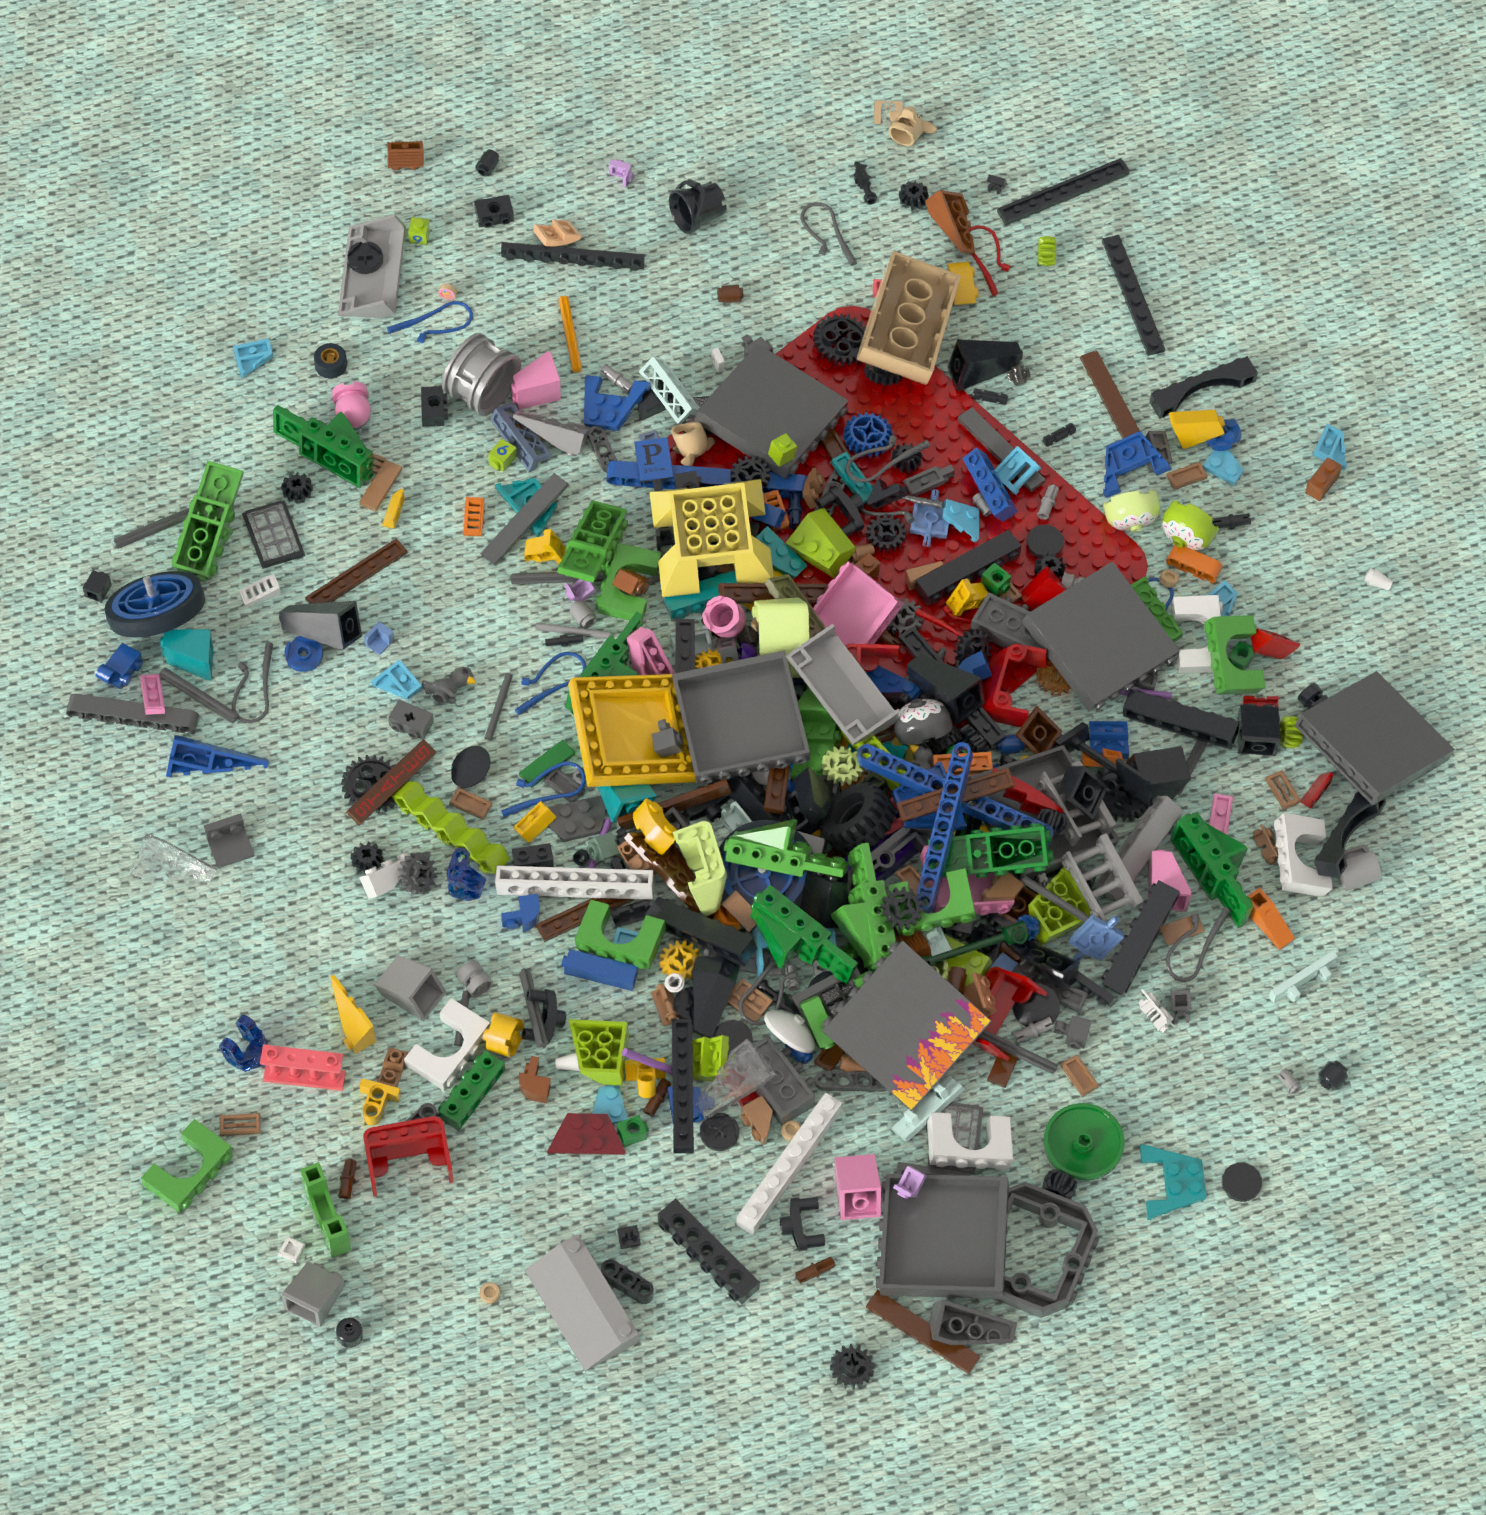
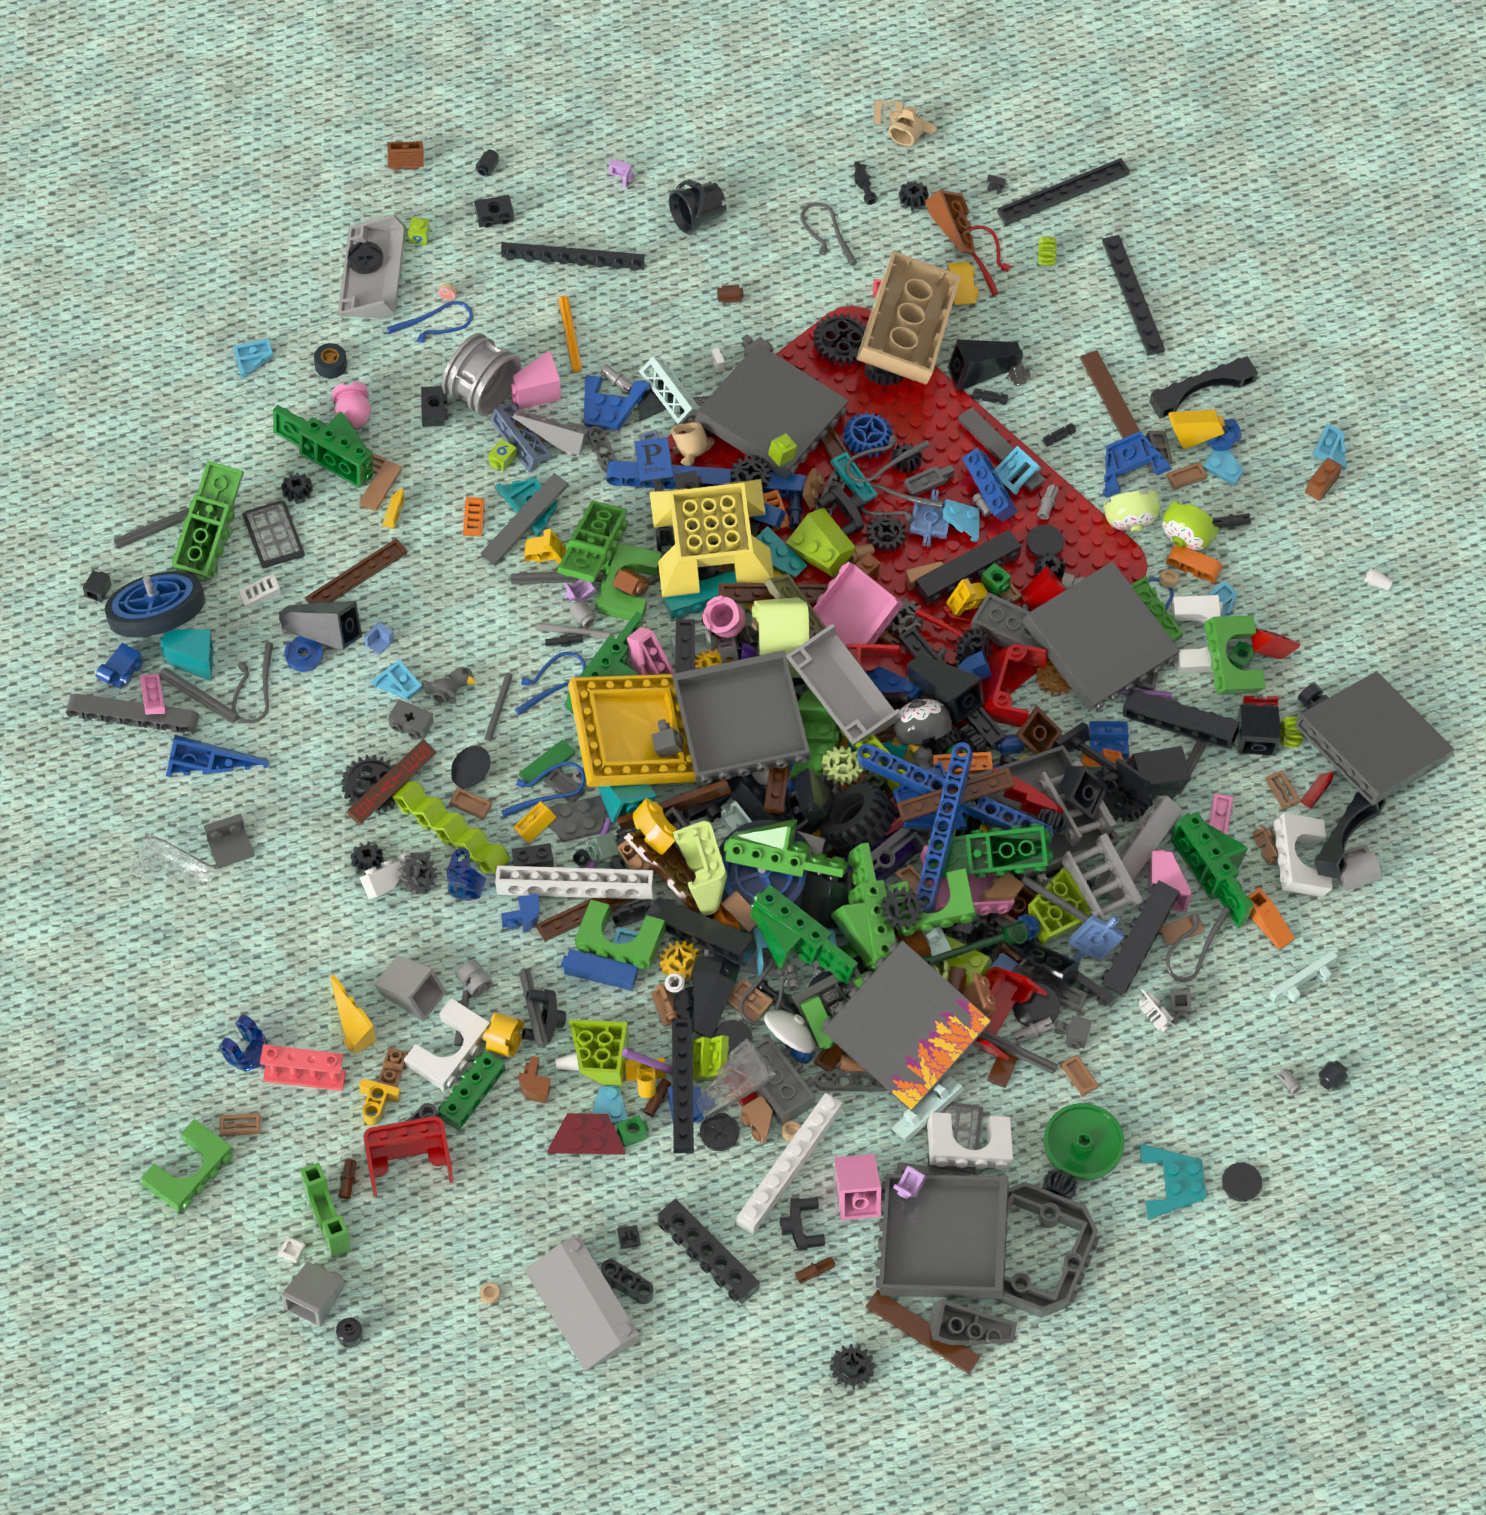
light nougat slope [533,219,581,246] -> none
black slope [867,479,908,510] -> none

